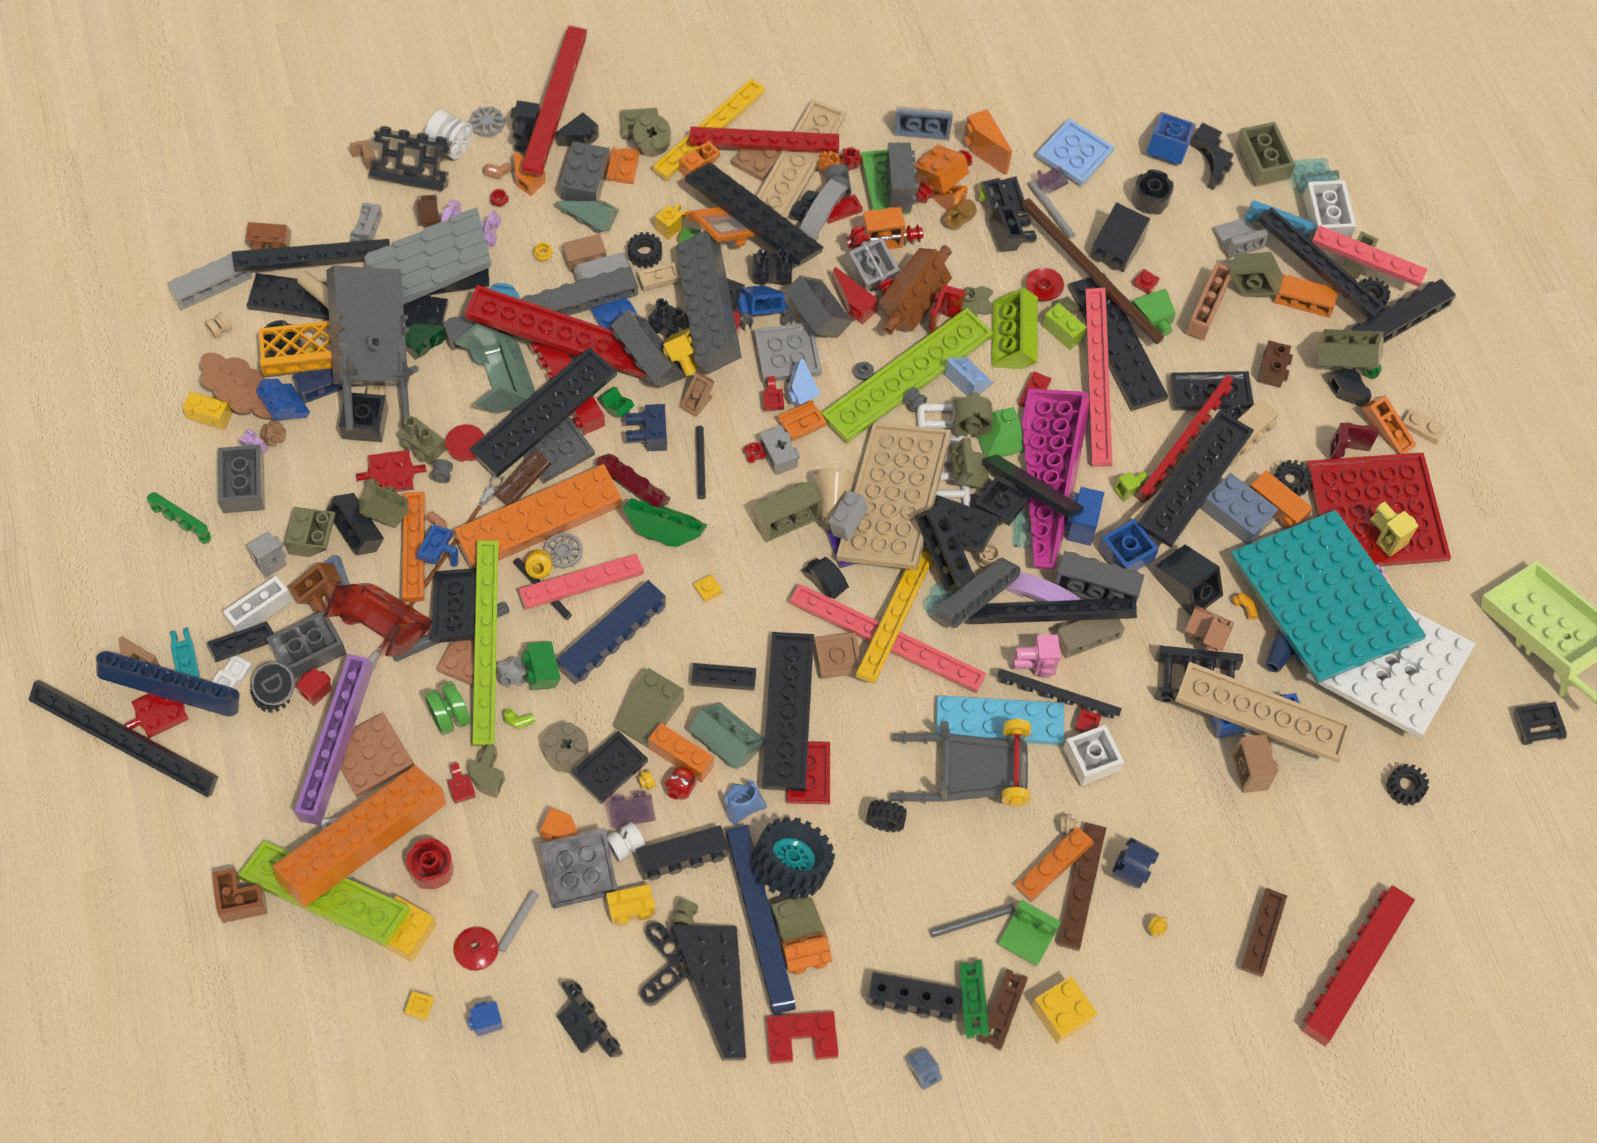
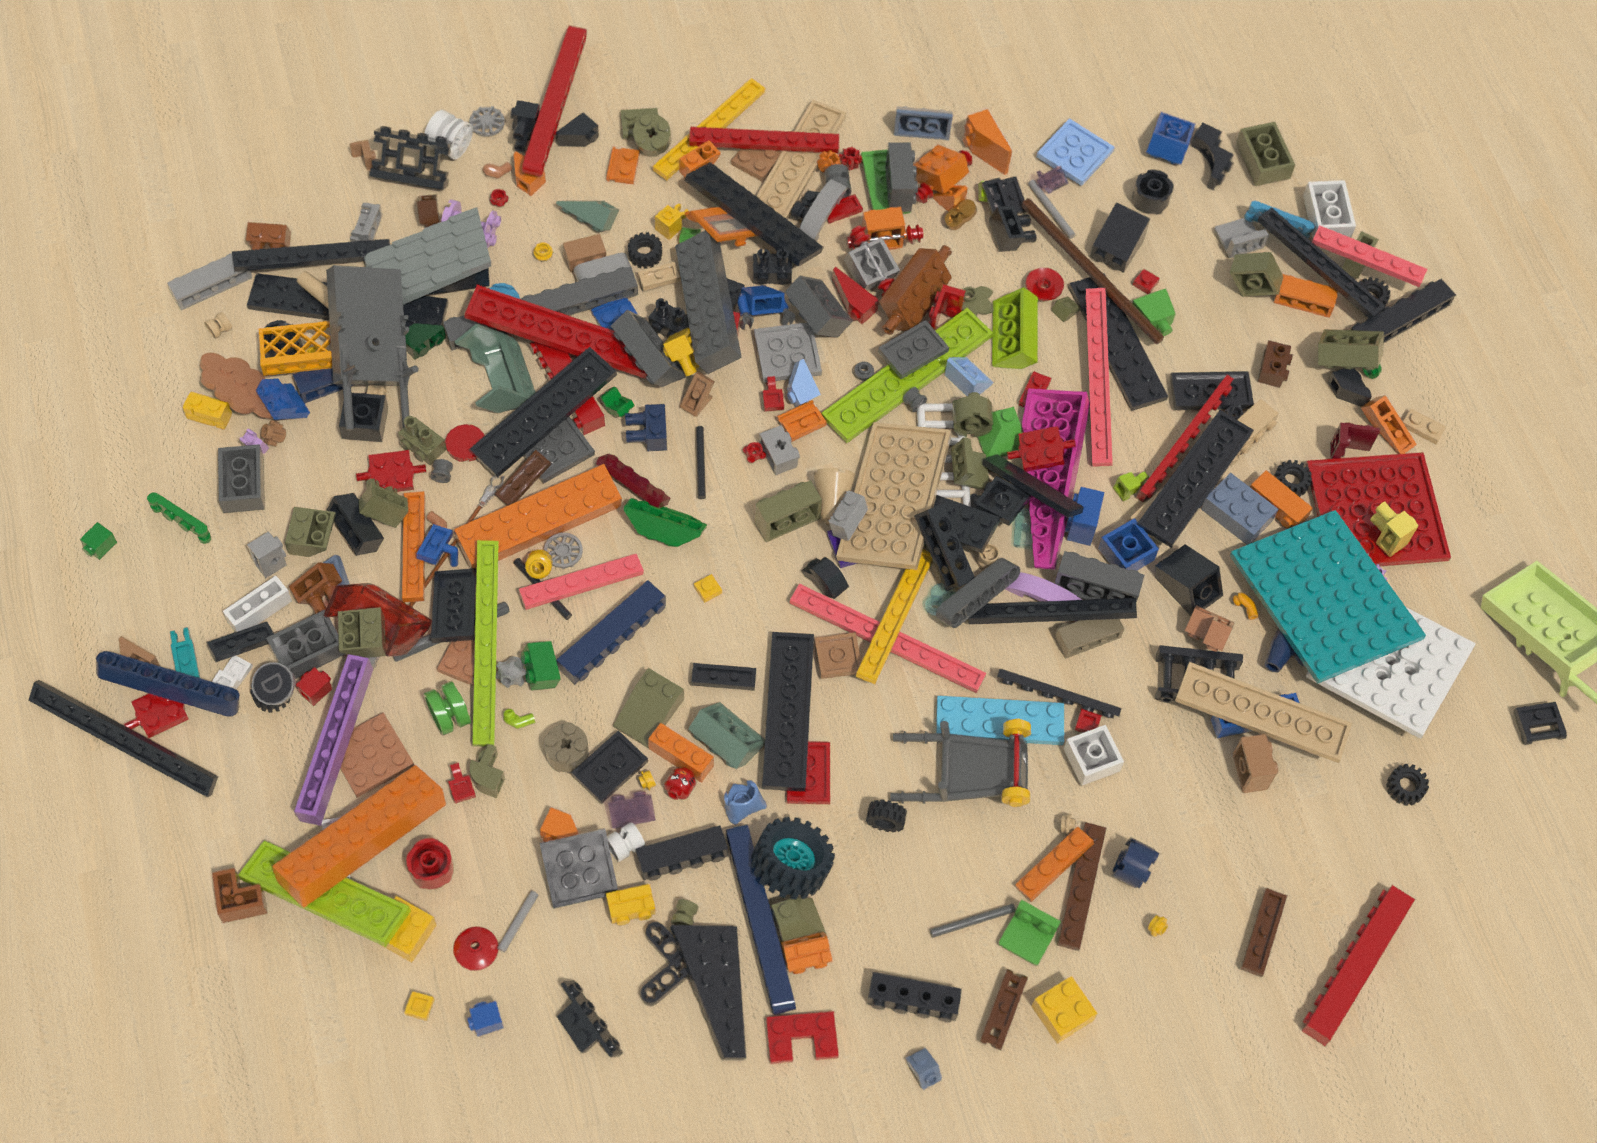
dark grey brick [559,141,610,201] -> none
green plate [959,959,990,1039] -> none
bright pink brick [1013,634,1061,678] -> none
lime brick [1042,303,1087,350] -> none
nougat brick [1186,263,1232,340] -> none
clear light blue bracket [1293,158,1340,193] -> none
none -> green brick [80,522,117,560]
none -> olive slope [338,607,386,658]
none -> dark grey plate [878,320,949,379]
none -> red plate [1007,426,1076,472]

